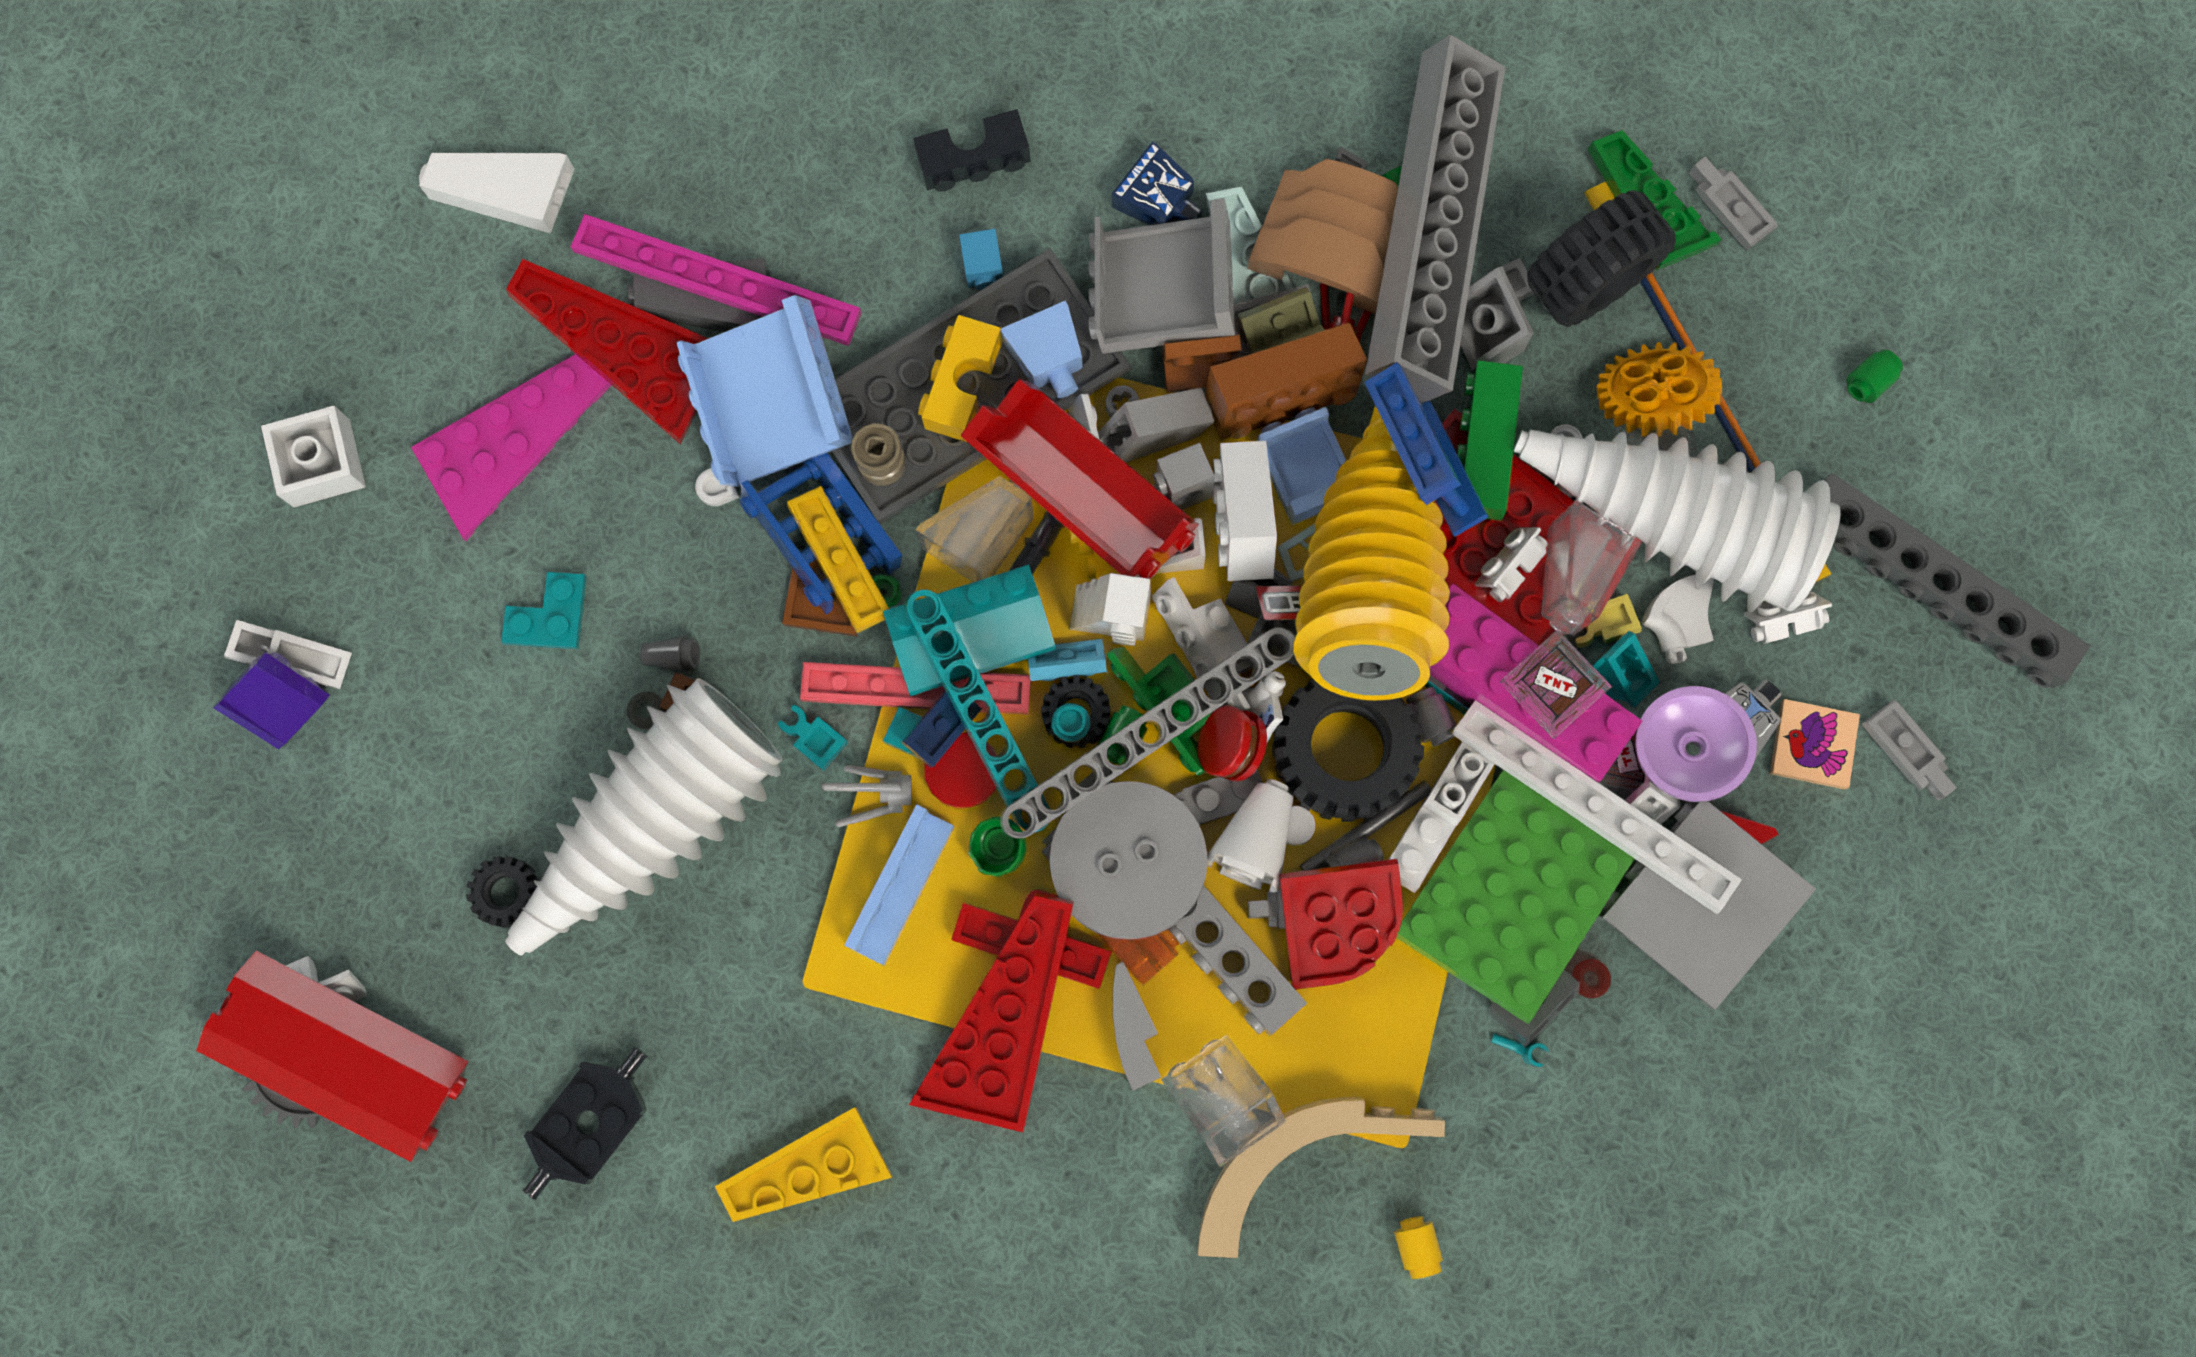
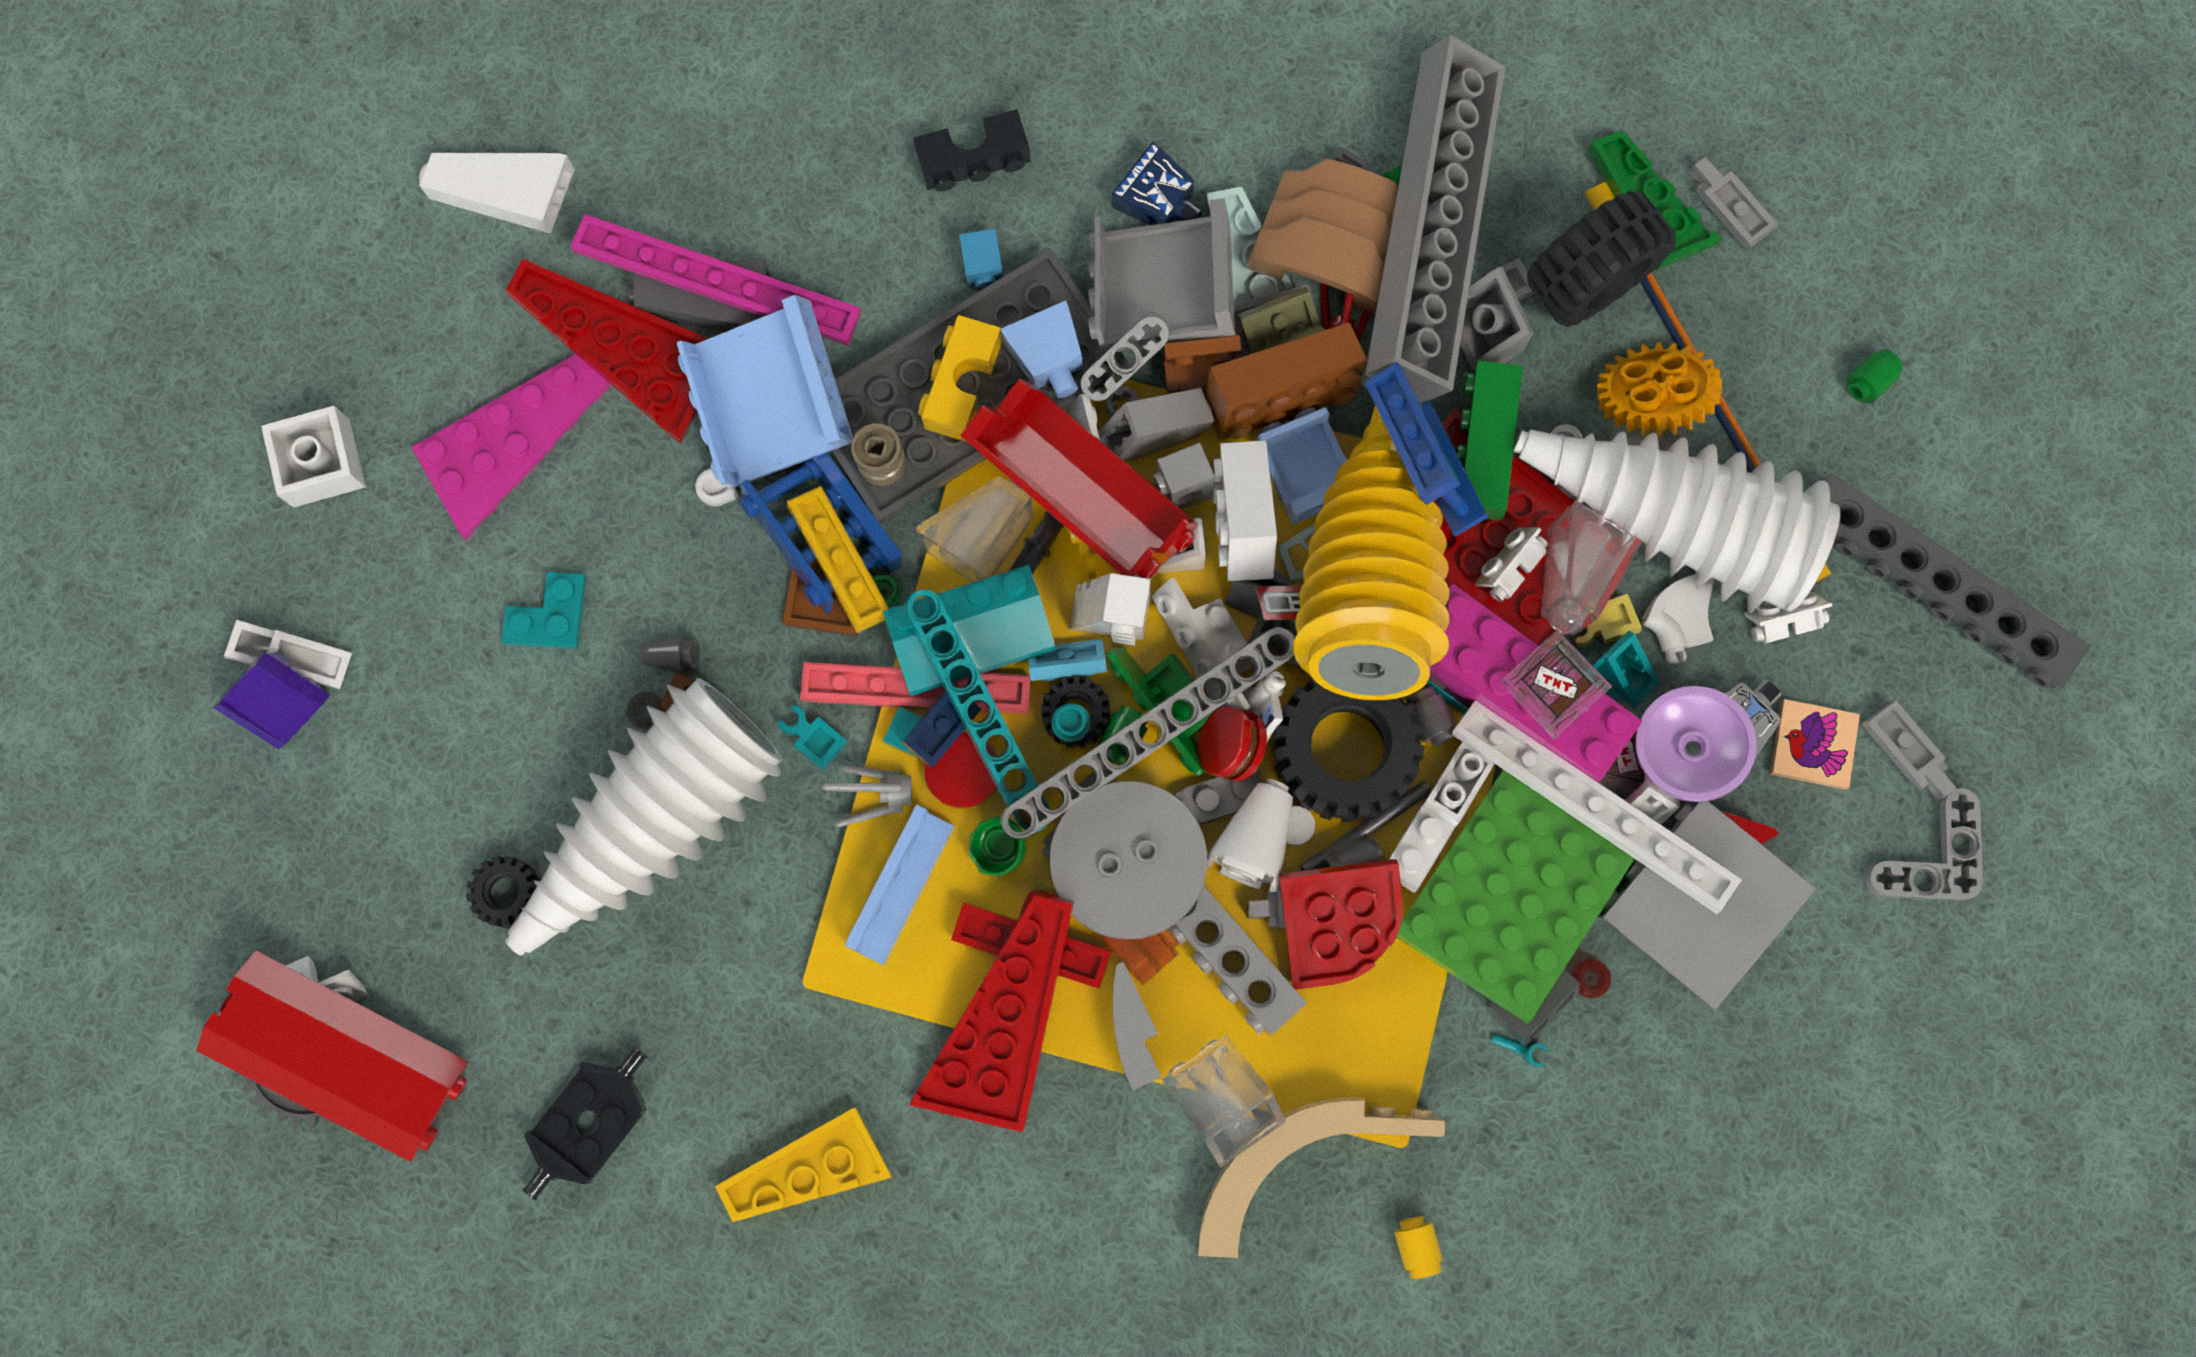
none -> light grey beam [1081,313,1171,401]
none -> light grey beam [1865,788,1983,901]

